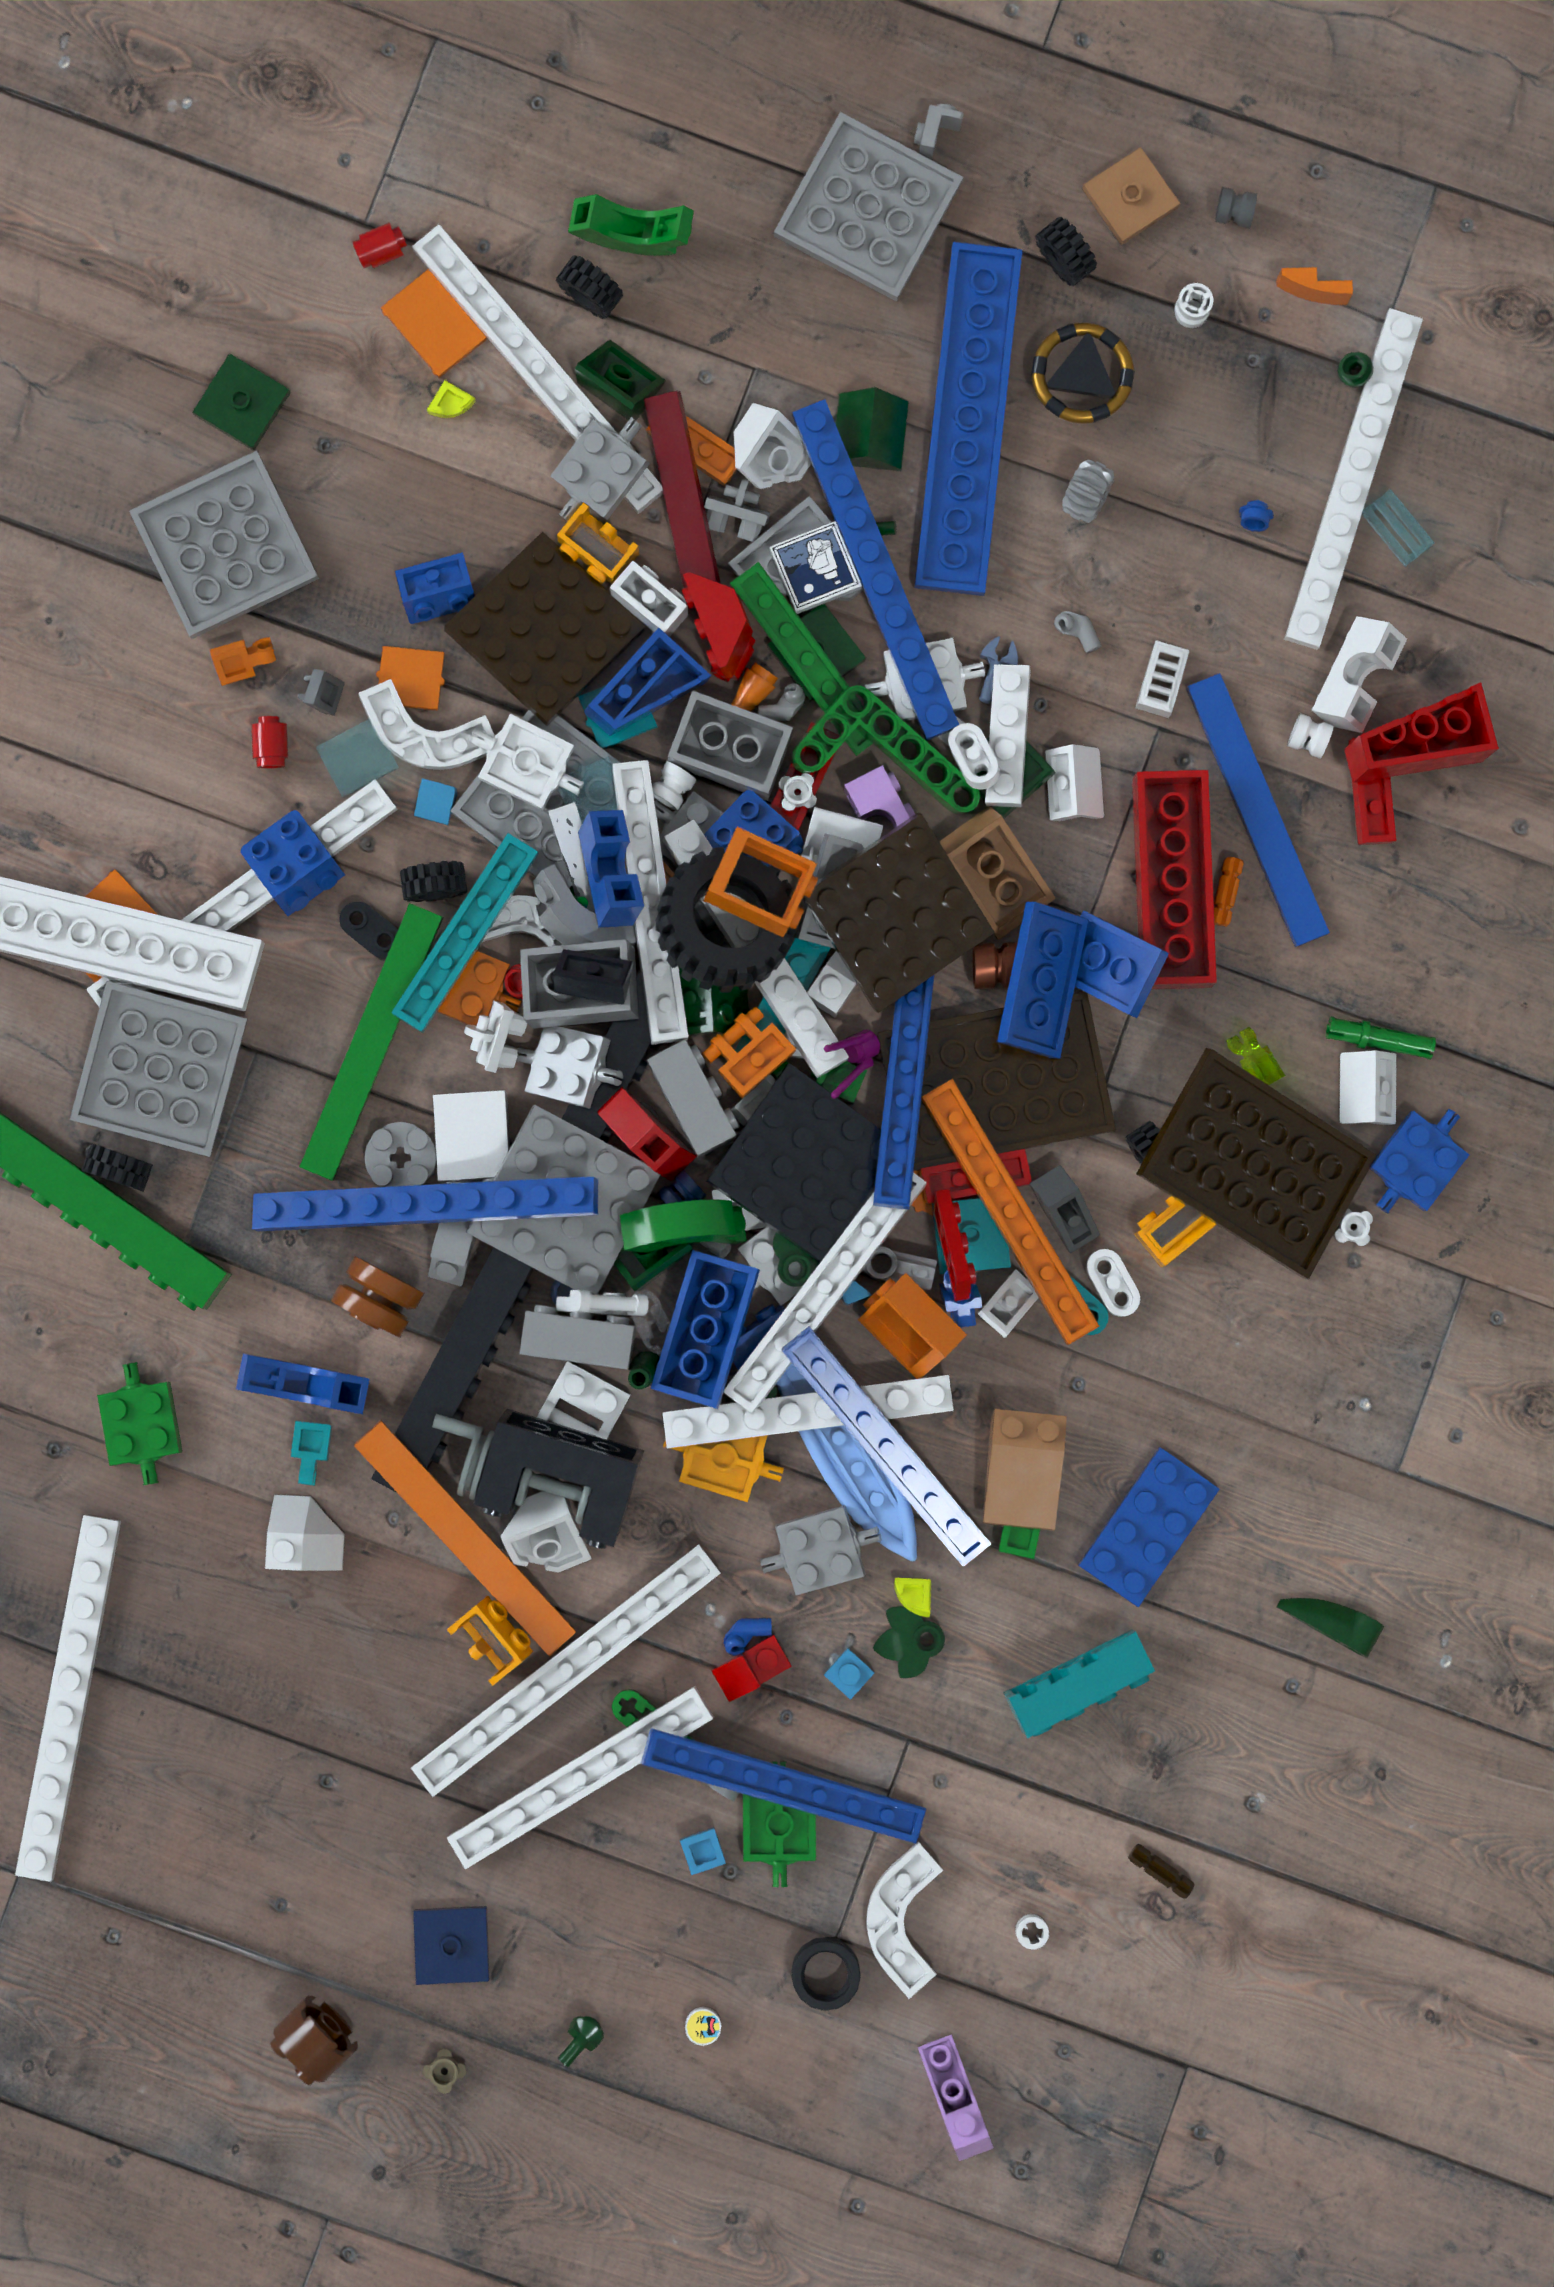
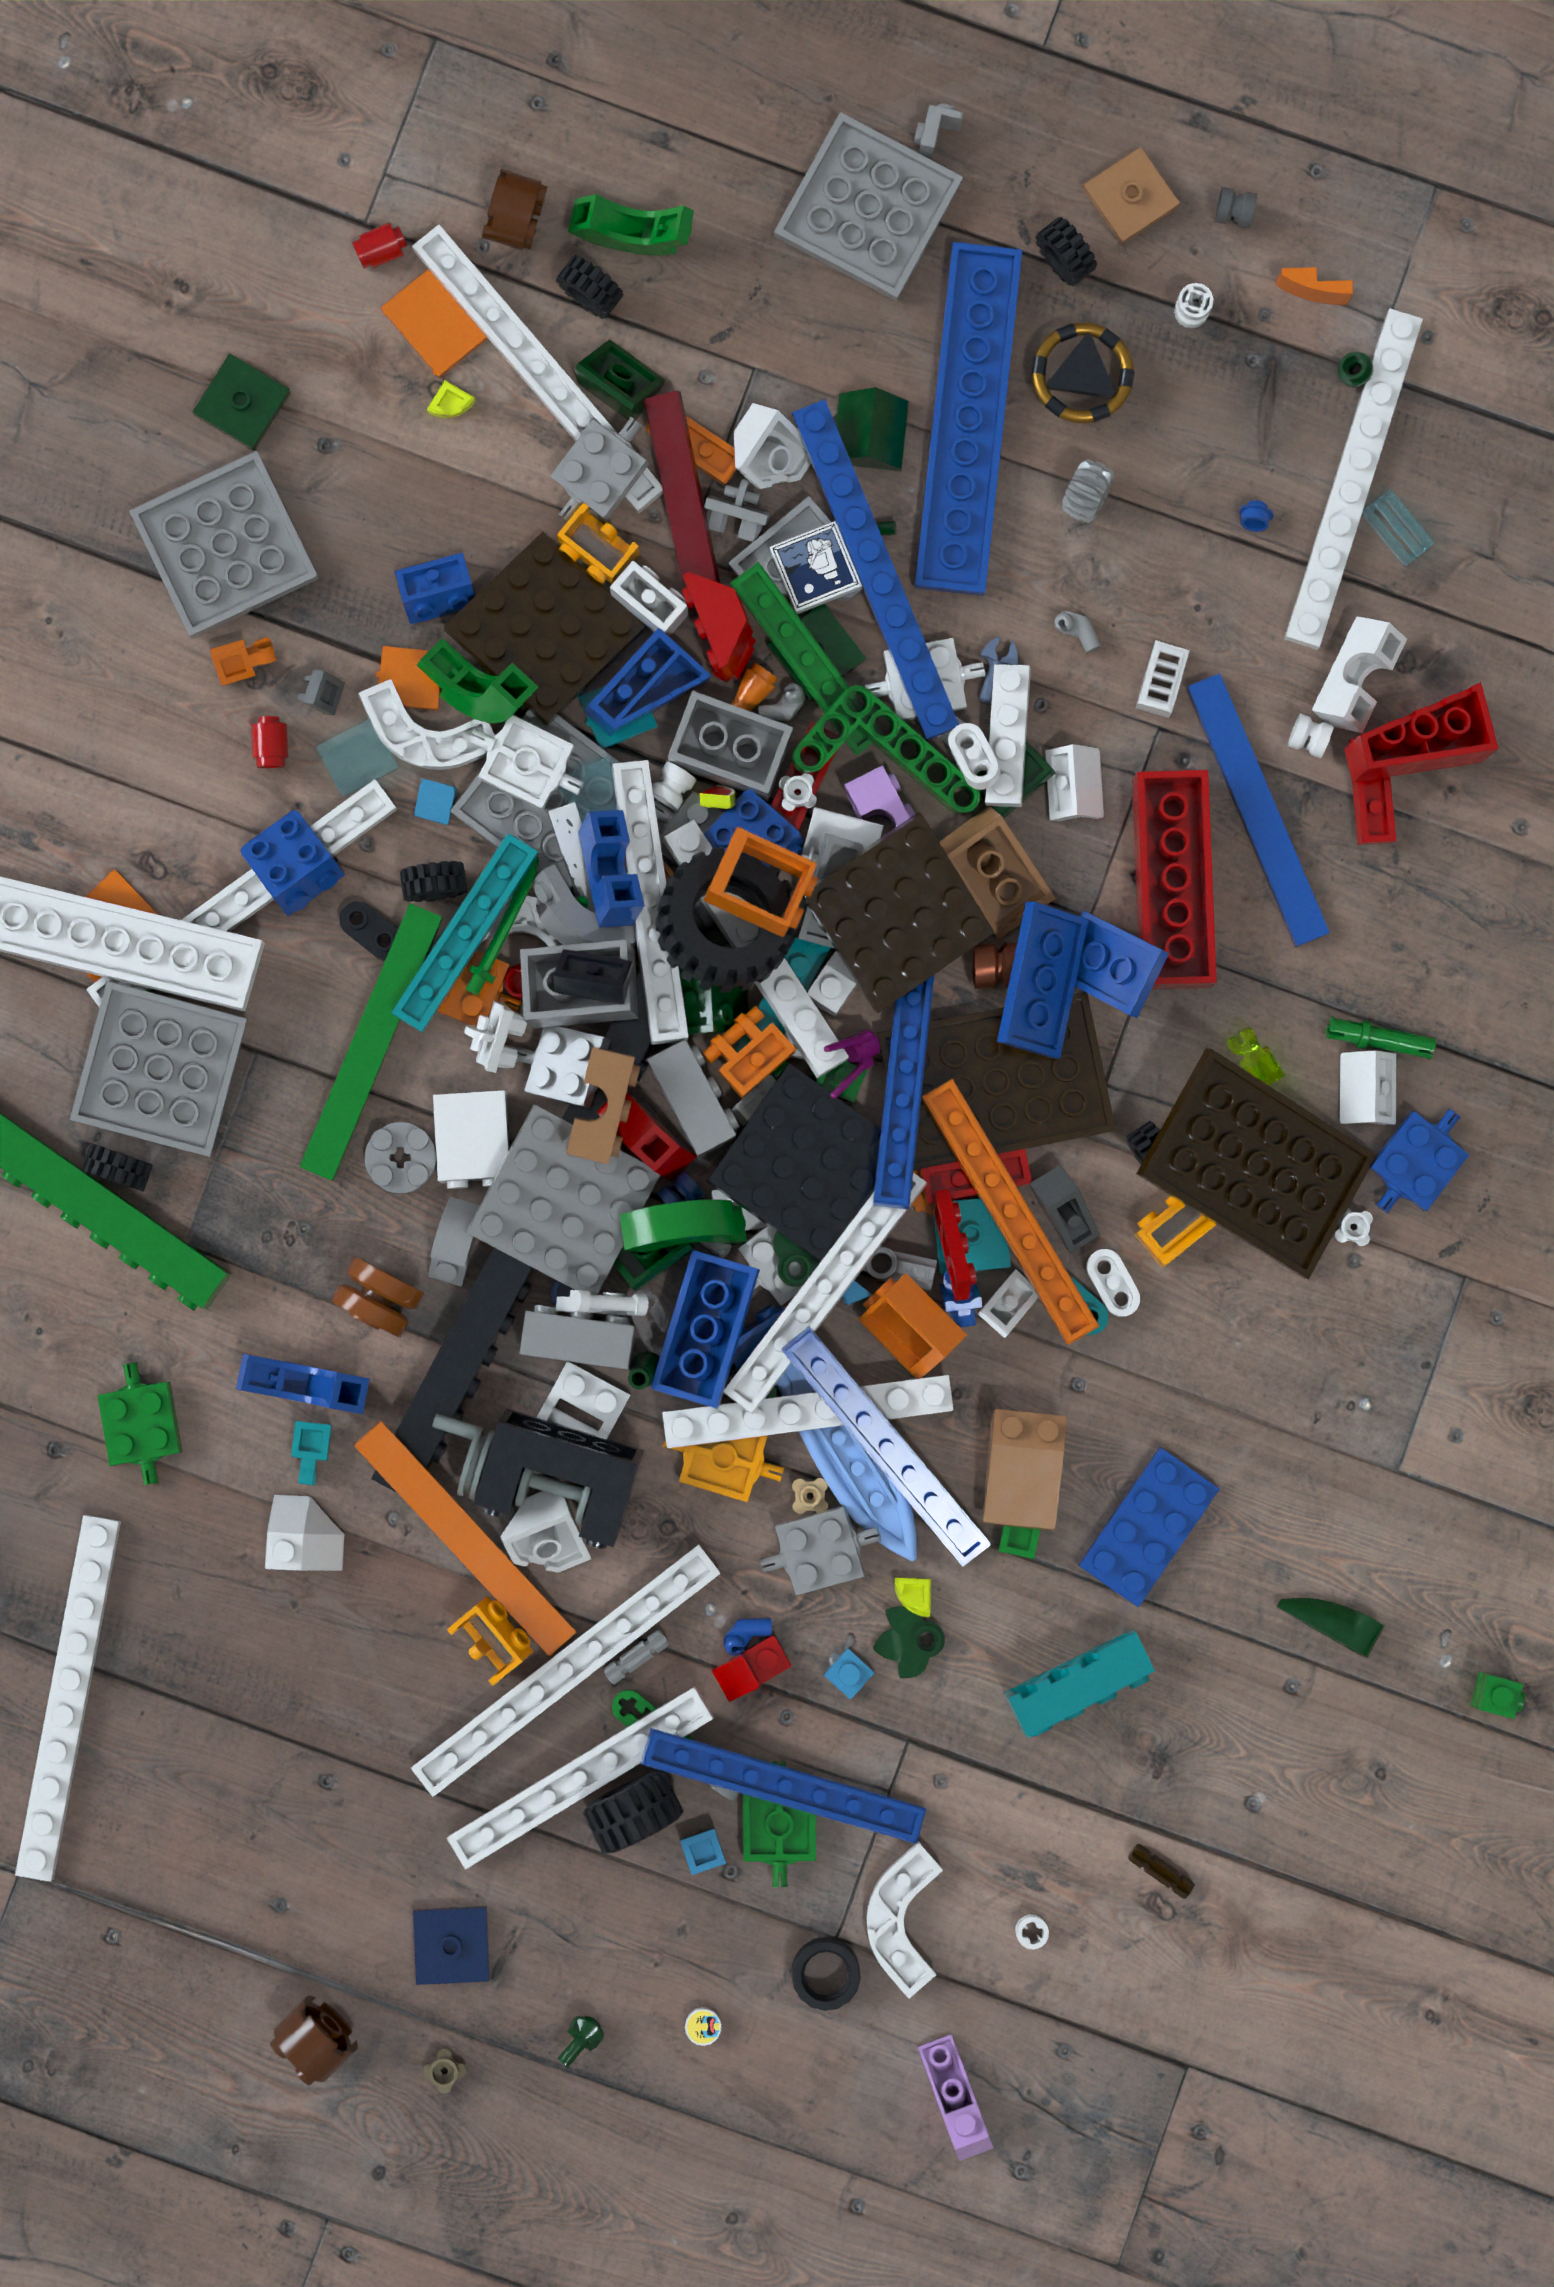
blue plate [252,1176,599,1232] -> none
orange axle [1214,857,1244,927] -> none
none -> green arch [416,638,538,723]
none -> green sword [465,856,539,996]
none -> reddish brown brick [482,168,548,251]
none -> medium nougat arch [566,1046,640,1164]
none -> black tyre [583,1771,684,1853]
none -> light grey axle [603,1630,669,1684]
none -> neon yellow tile [699,785,735,809]
none -> tan plate [792,1478,828,1514]
none -> green brick [1470,1671,1525,1719]

